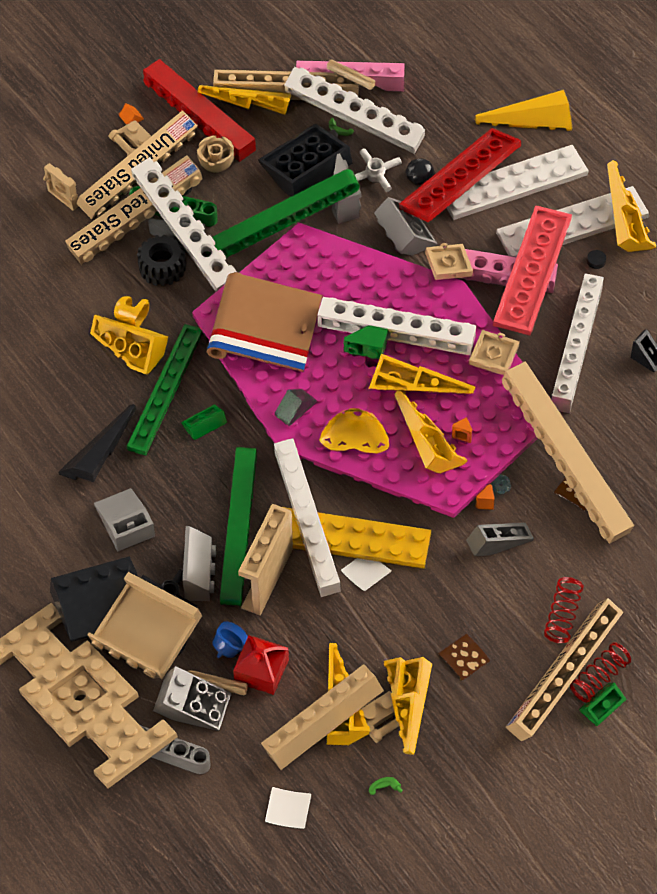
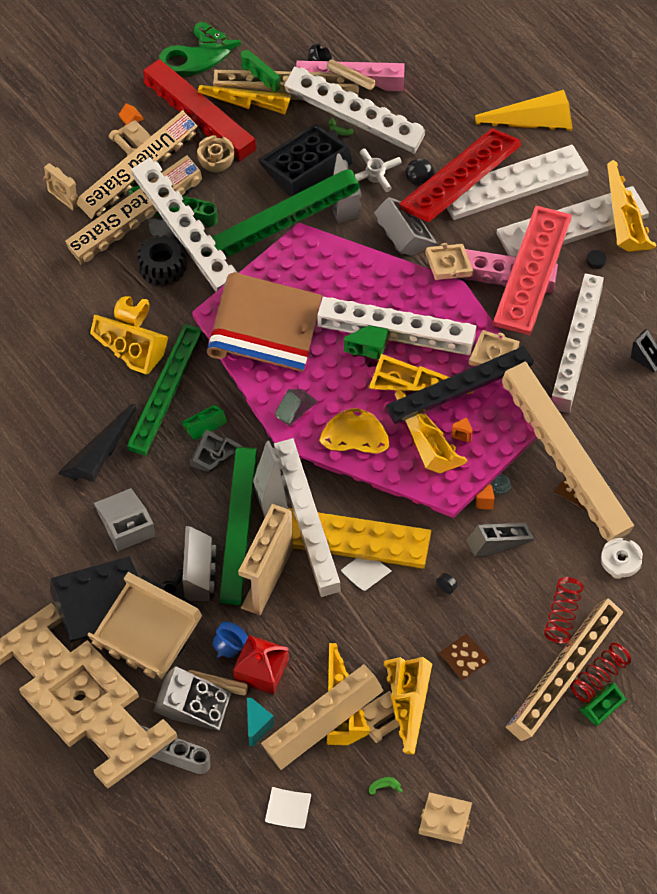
none -> green animal [159,22,242,77]
none -> dark grey slope [188,430,242,471]
none -> green plate [241,50,281,92]
none -> teal slope [247,698,274,746]
none -> light grey slope [253,441,290,517]
none -> black hair [308,43,332,62]
none -> black plate [385,346,534,424]
none -> tan plate [419,792,472,844]
none -> black tile [436,573,457,594]
none -> white plate [601,538,643,579]

